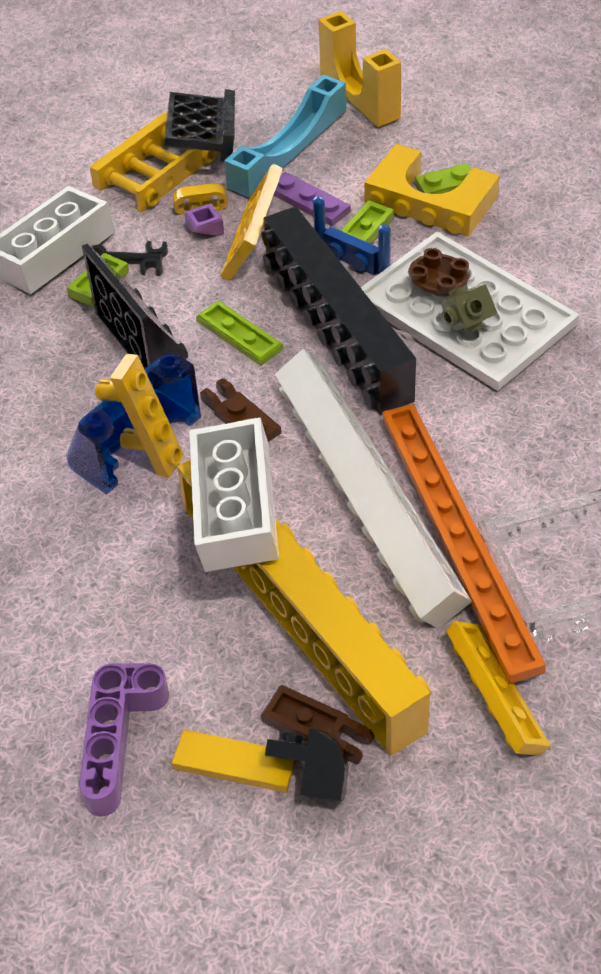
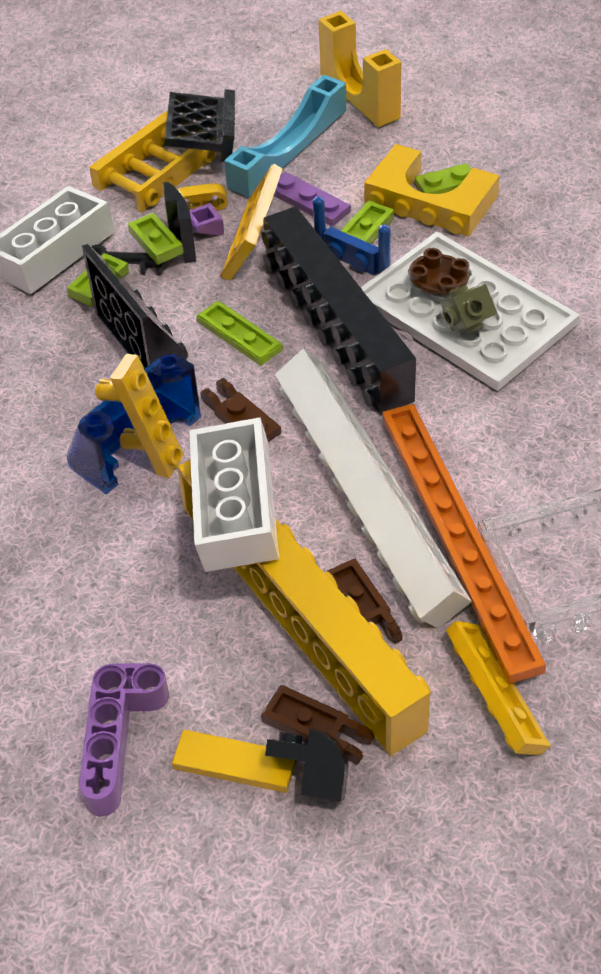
none -> lime plate [128,212,184,265]
none -> black slope [163,182,196,263]
none -> reddish brown hinge [327,558,403,643]

